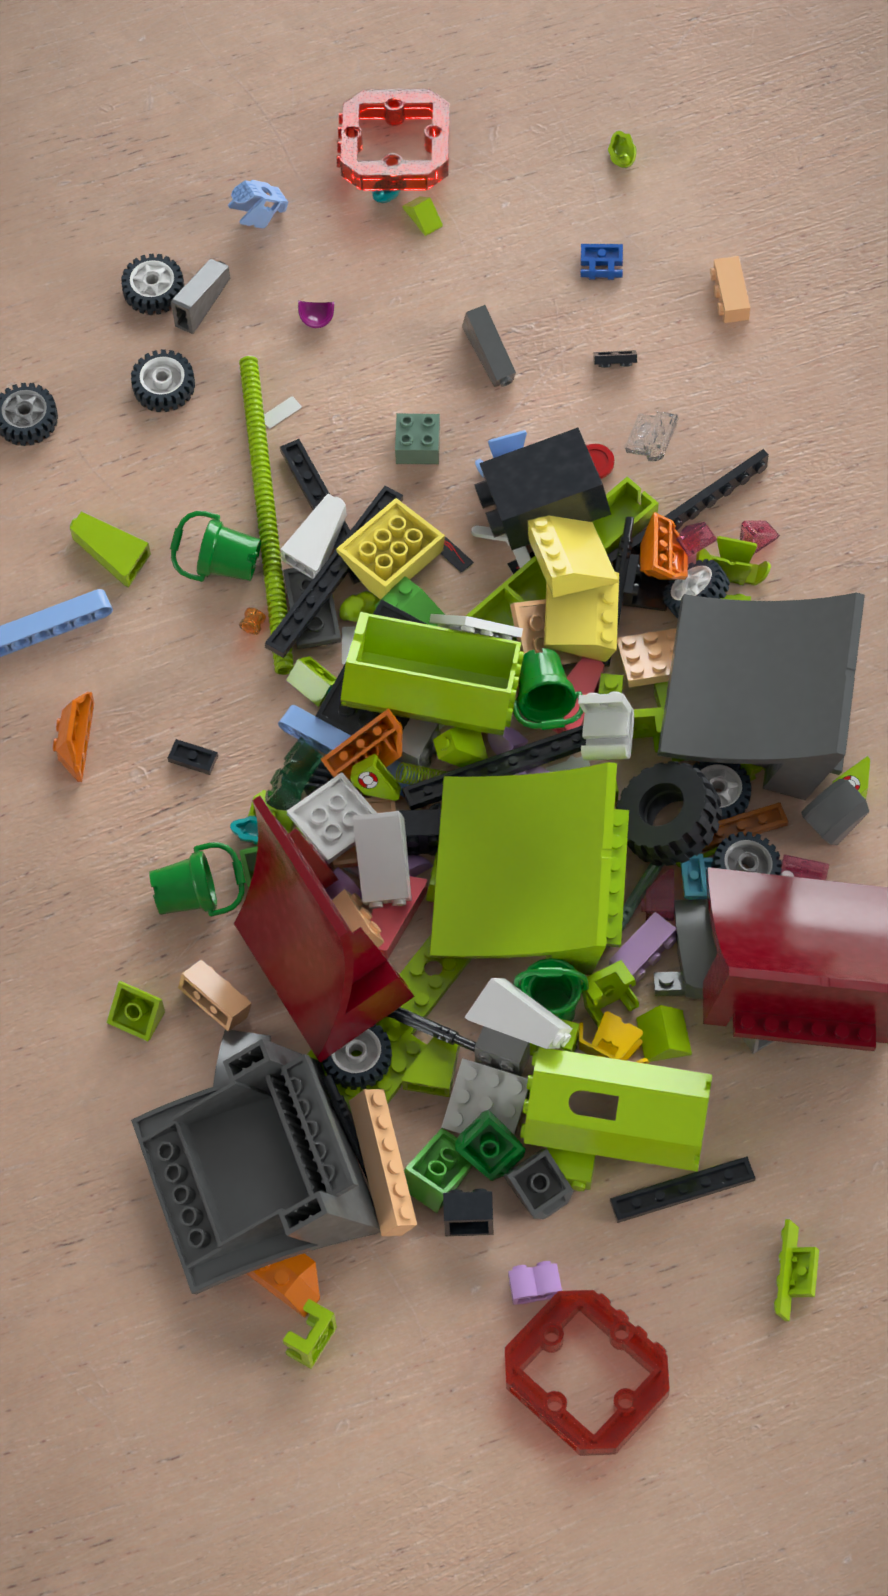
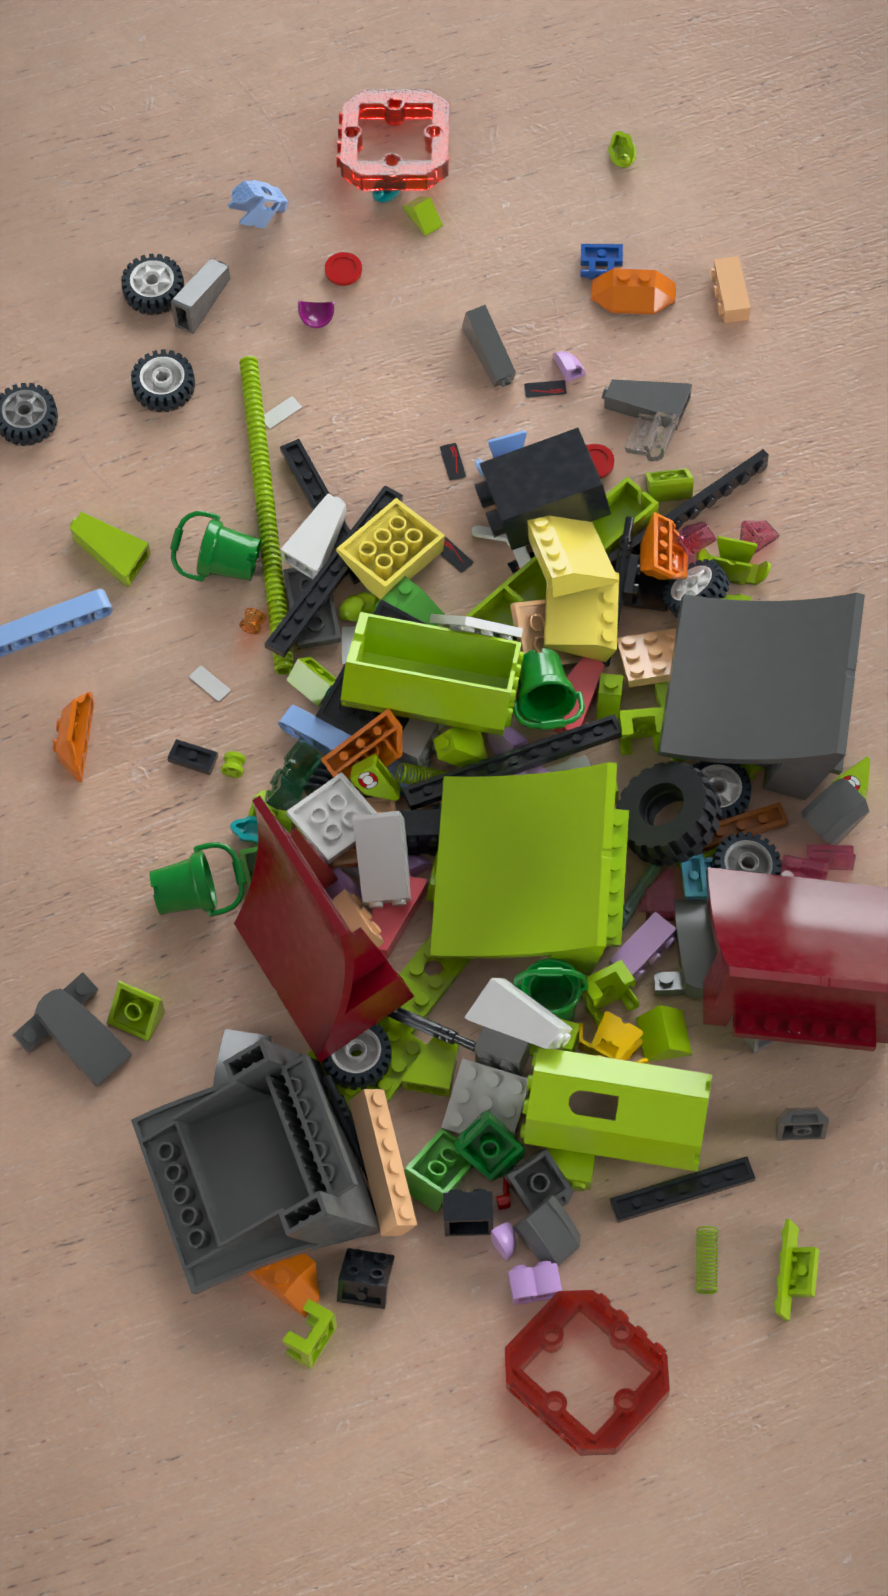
light nougat brick [178,960,252,1032] -> none
sand green brick [395,413,440,464] -> none
white piece [578,692,634,760] -> none
black plate [593,350,637,368] -> none
none -> dark grey slope [12,972,132,1087]
none -> white sticker [189,666,231,701]
none -> lime wheel [221,751,246,778]
none -> red piece [325,252,362,286]
none -> black bracket [337,1248,395,1309]
none -> black sticker [440,443,466,480]
none -> lavender brick [491,1222,516,1262]
none -> red hand [496,1177,511,1210]
none -> dark grey slope [512,1195,580,1266]
none -> black sticker [524,380,567,398]
none -> lavender brick [553,351,586,382]
none -> orange wedge [591,268,676,315]
none -> dark grey slope [602,379,692,430]
none -> lime slope [645,468,694,502]
none -> lime piece [695,1226,719,1294]
none -> dark grey slope [775,1106,829,1141]
none -> clear pink panel [806,844,856,870]

